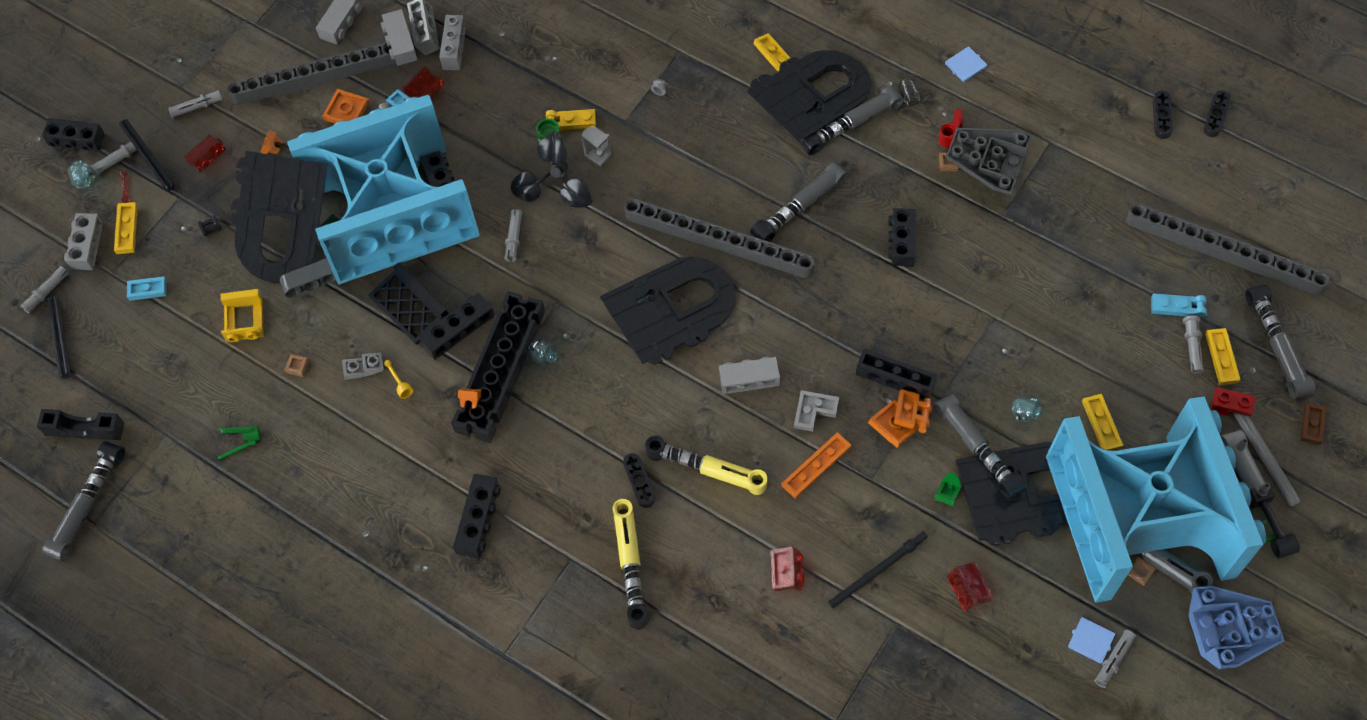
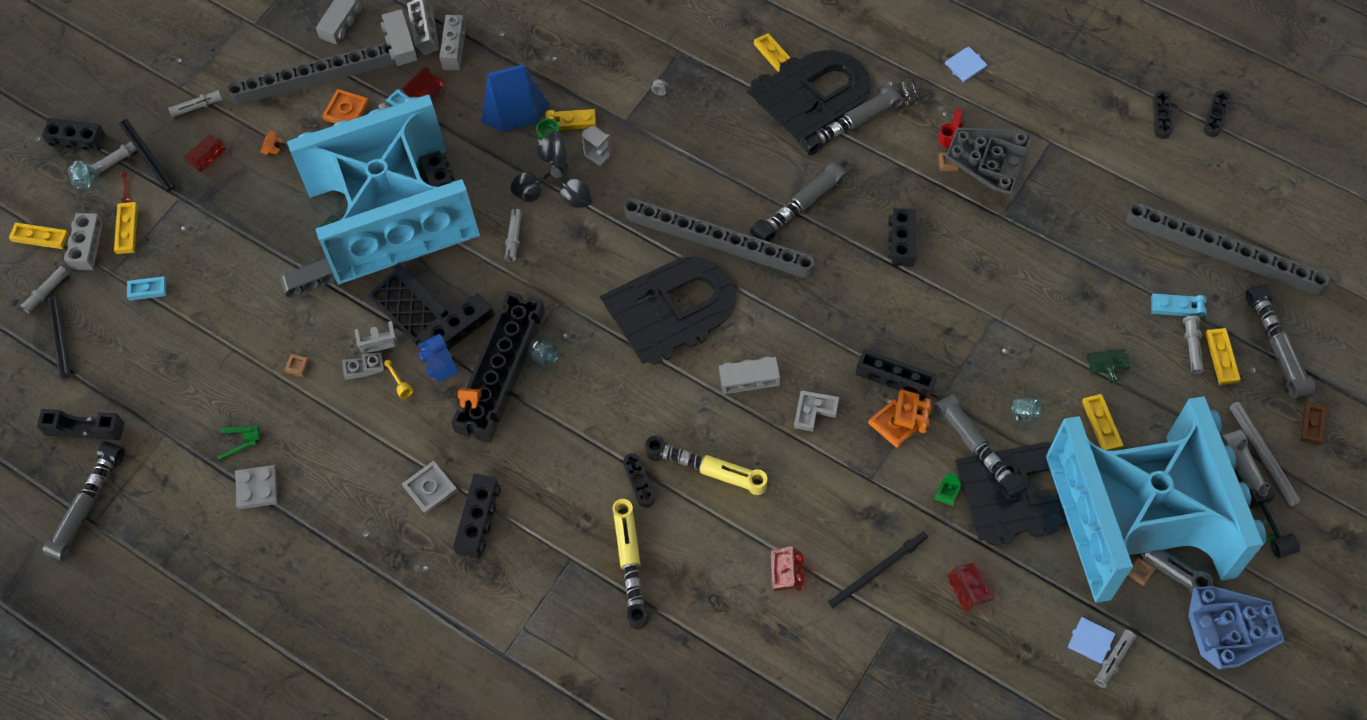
black bush [198,215,222,237] -> none
yellow panel [221,289,264,342] -> none
black door [230,151,328,282] -> none
orange plate [781,432,851,499] -> none
red plate [1211,387,1256,417] -> none
none -> yellow plate [9,223,69,249]
none -> light grey plate [235,465,278,510]
none -> light grey window [354,321,399,354]
none -> light grey plate [402,460,458,515]
none -> blue hinge [418,334,458,382]
none -> blue wedge [481,64,549,132]
none -> clear green plate [1087,349,1131,383]

